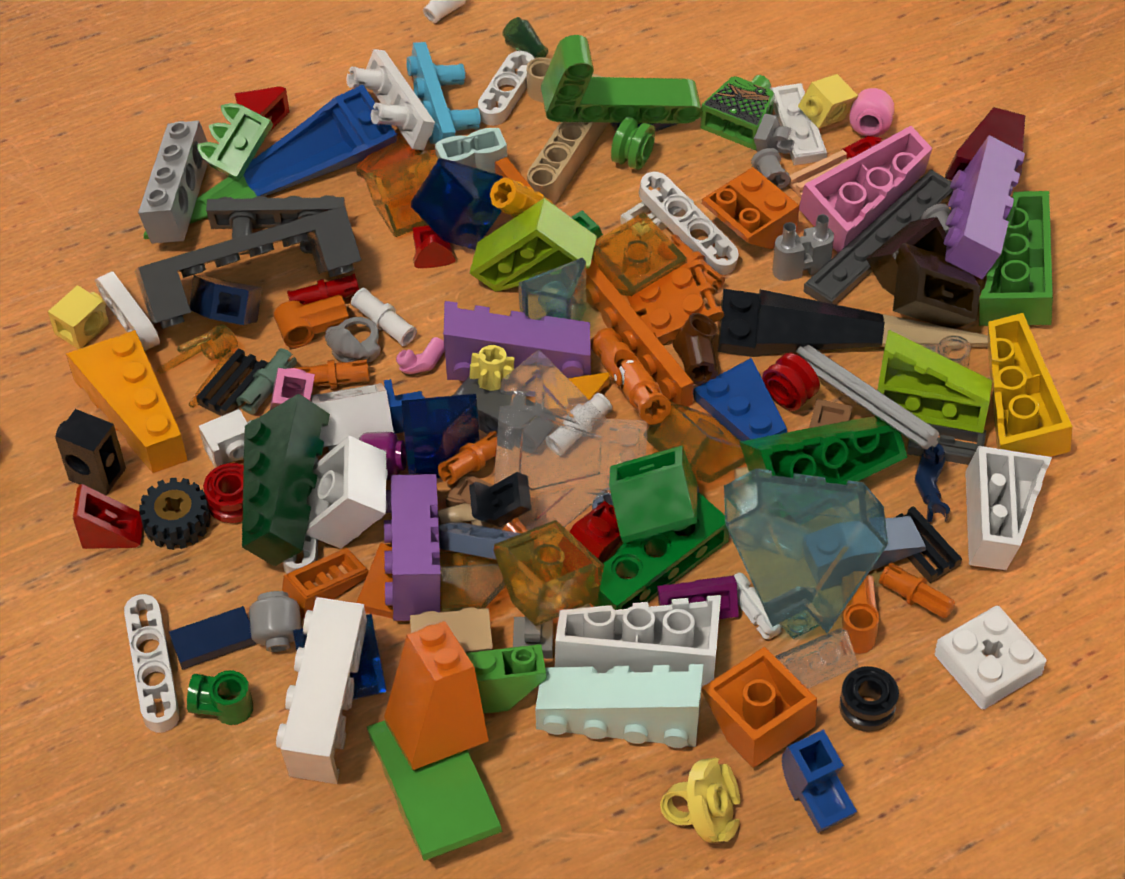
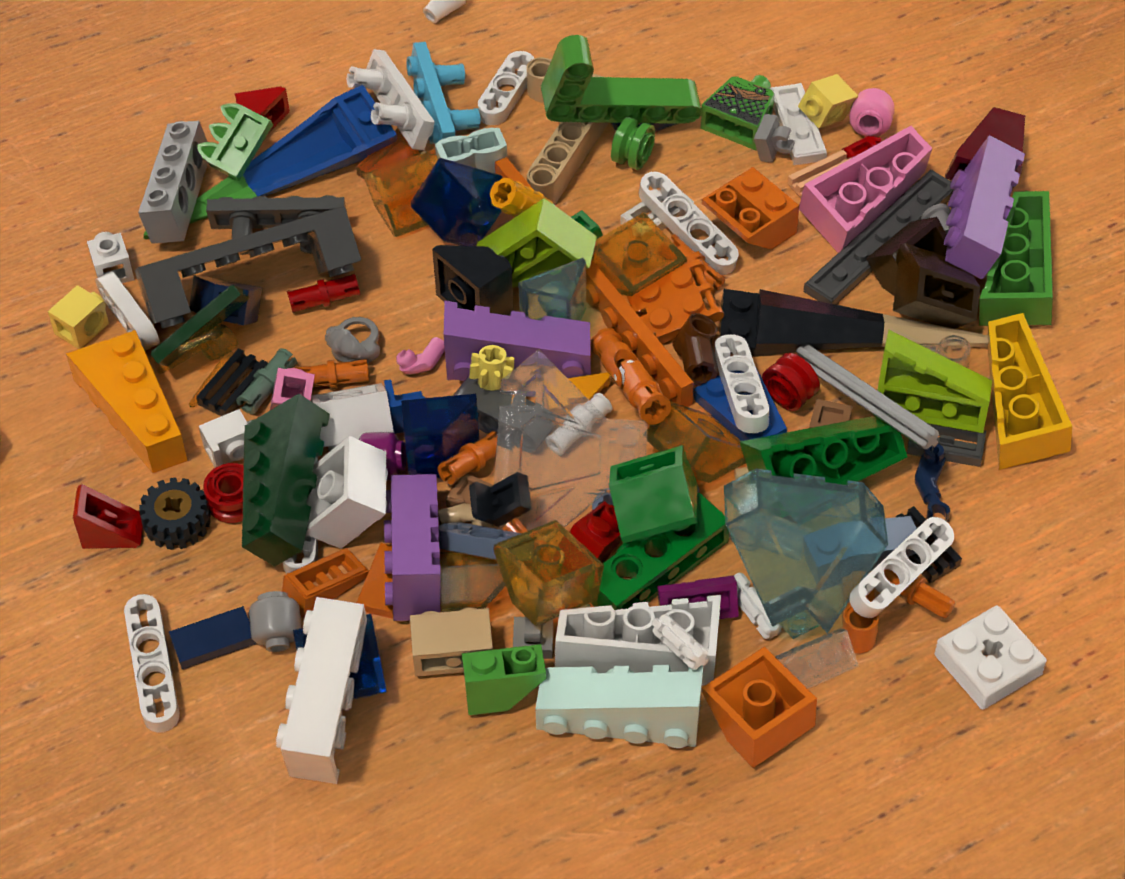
black brick [55,409,126,496] -> none
green piece [187,670,253,725] -> none
orange piece [273,295,349,348] -> none
white pin [351,288,417,346] -> none
bright green slope [367,720,502,861] -> none
orange slope [384,621,489,770] -> none
red tile [412,223,456,268] -> none
clear green cone [502,17,548,59] -> none
light yellow tile [660,758,740,843] -> none
light grey bush [751,148,790,190] -> none
light grey piece [772,214,834,281] -> none
blue brick [782,729,857,833] -> none
black wheel [839,666,899,731] -> none
white wedge [965,446,1052,570] -> none
none -> white brick [87,232,134,283]
none -> dark green tile [151,285,250,366]
none -> black slope [432,245,514,316]
none -> white axle [652,614,708,670]
none -> white beam [715,335,769,433]
none -> white beam [849,517,954,618]

